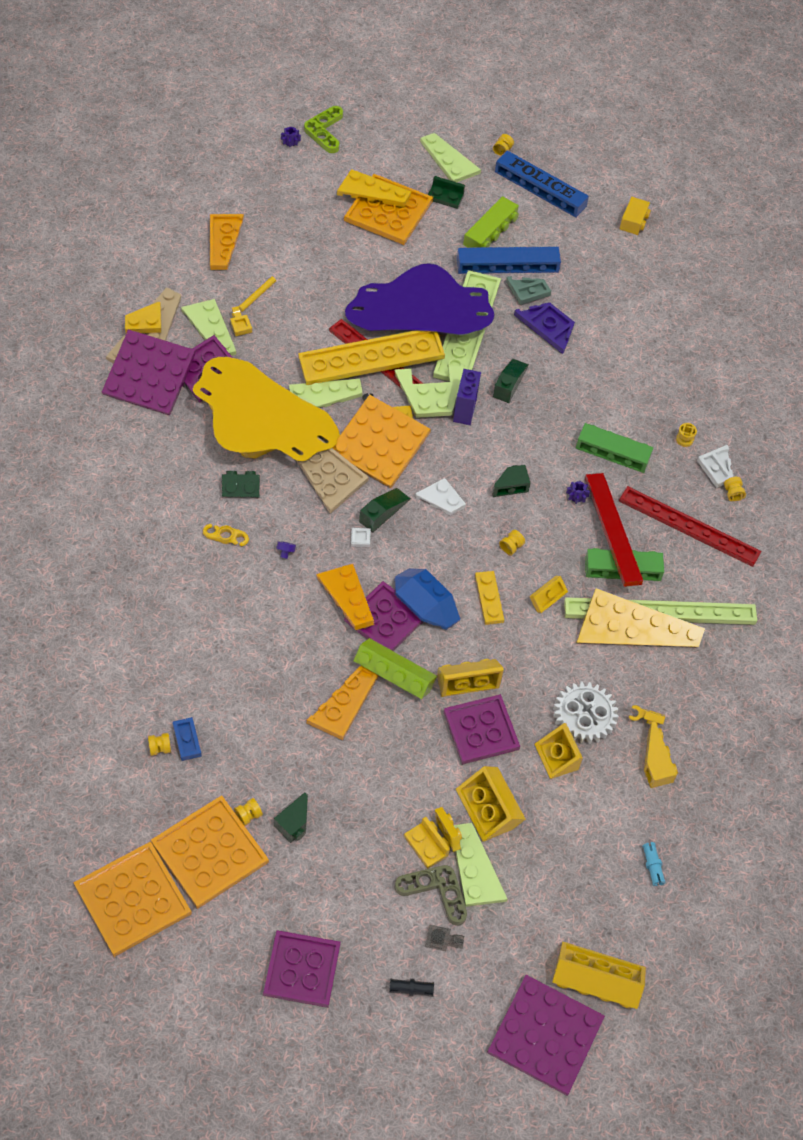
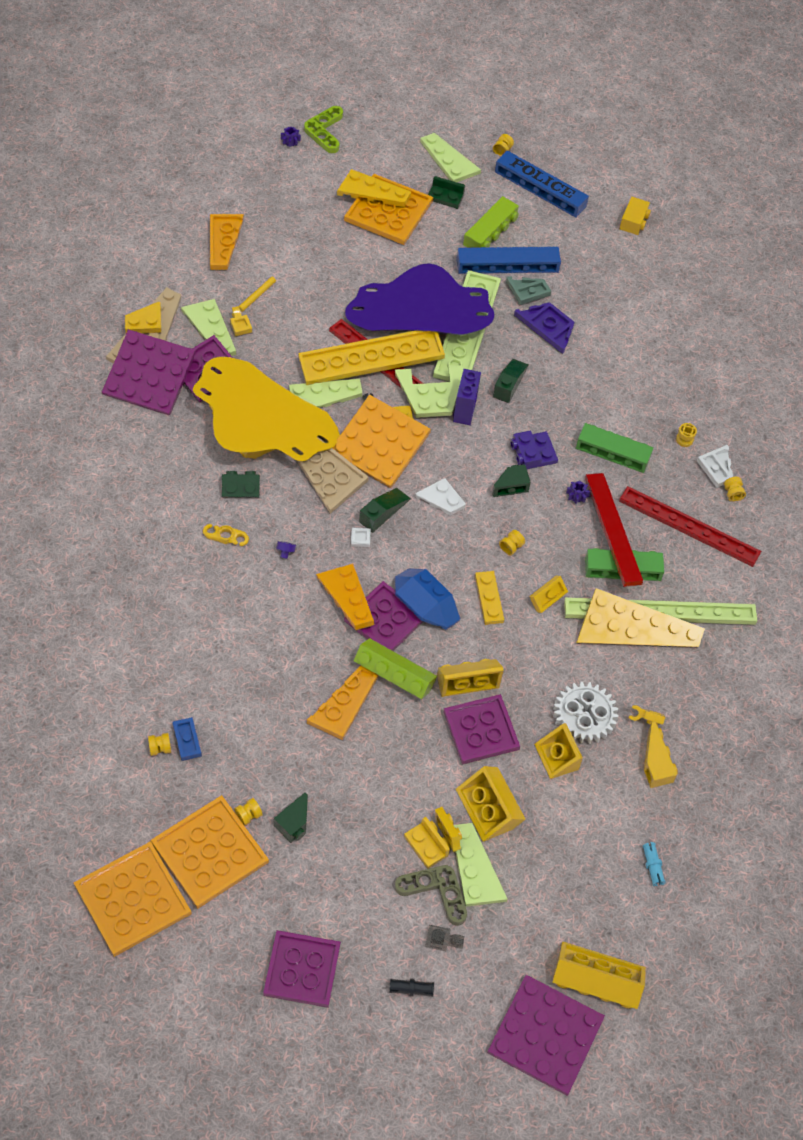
none -> dark purple plate [510,430,558,469]

